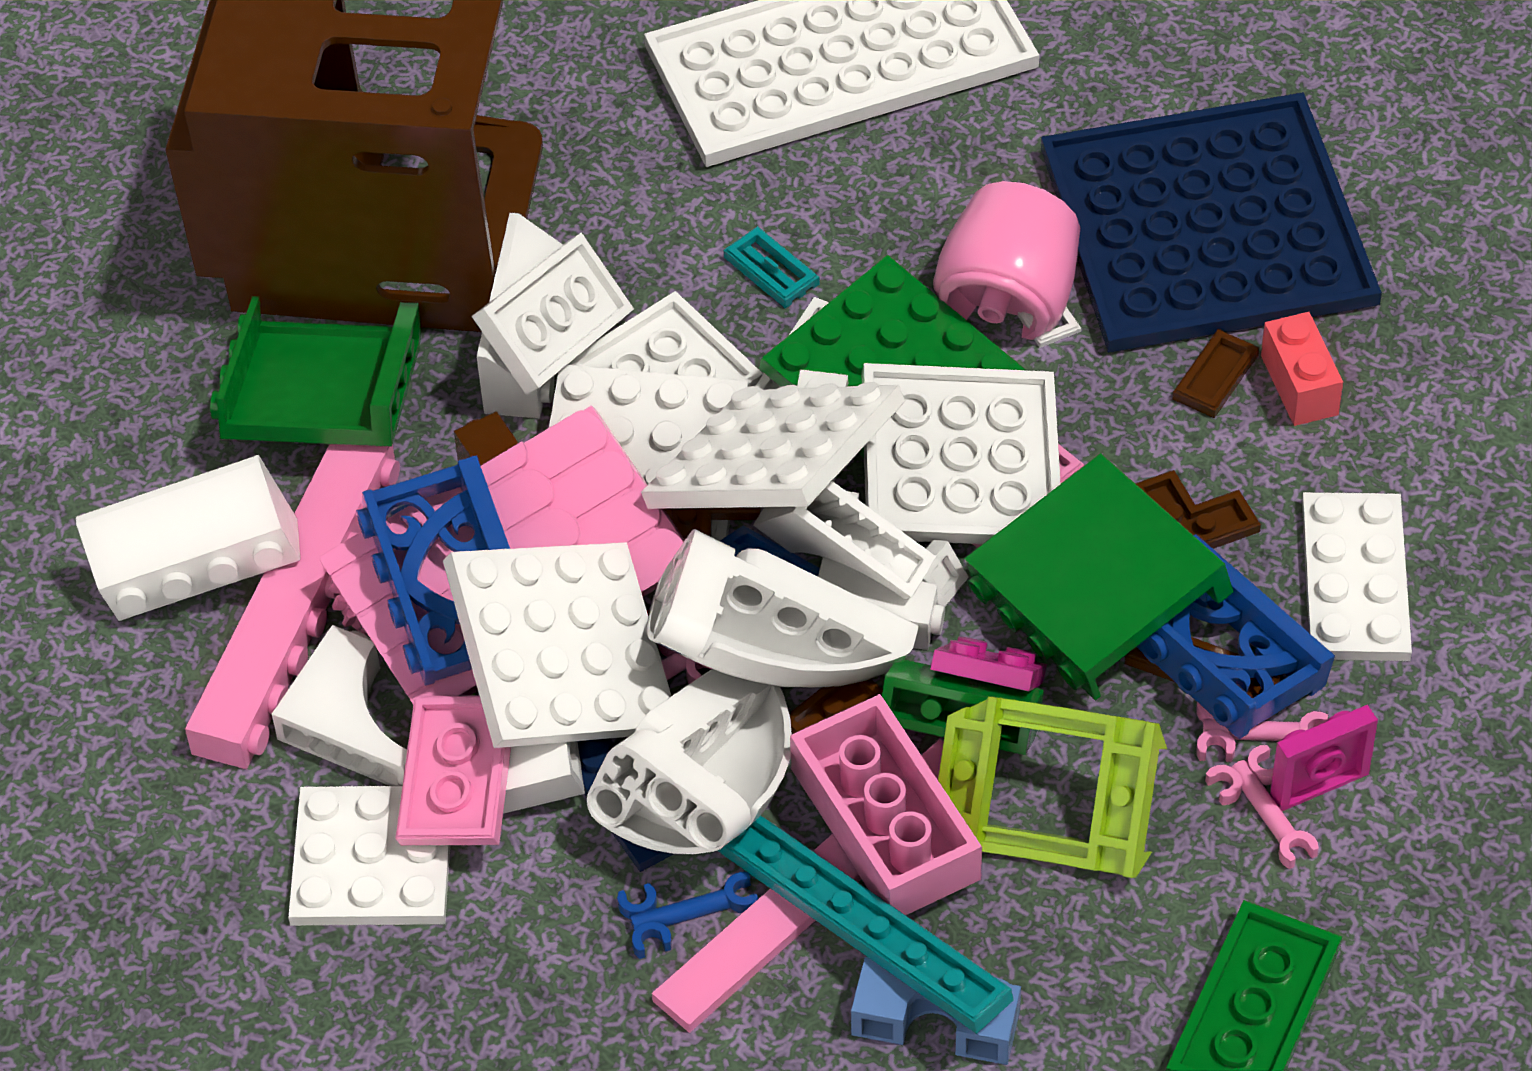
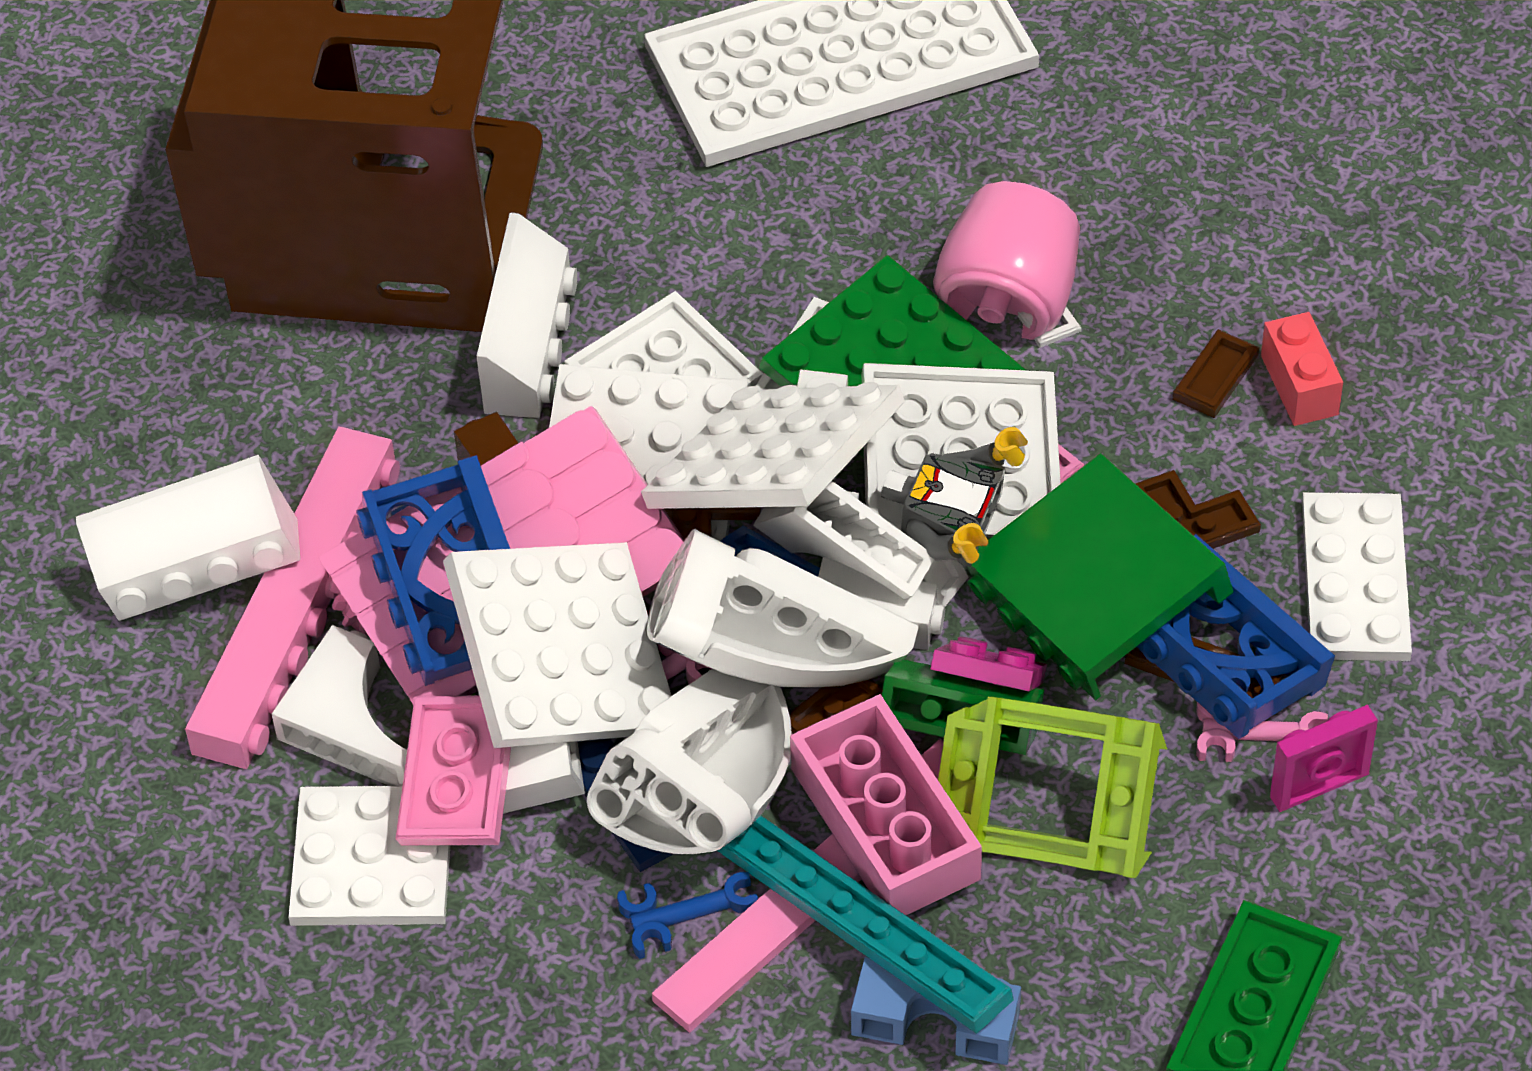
green panel [210,296,421,447] -> none
white plate [472,233,634,395] -> none
teal tile [723,226,820,309] -> none
dark blue plate [1041,92,1382,353] -> none
bright pink bar [1205,745,1319,869] -> none
none -> torso [881,427,1028,567]

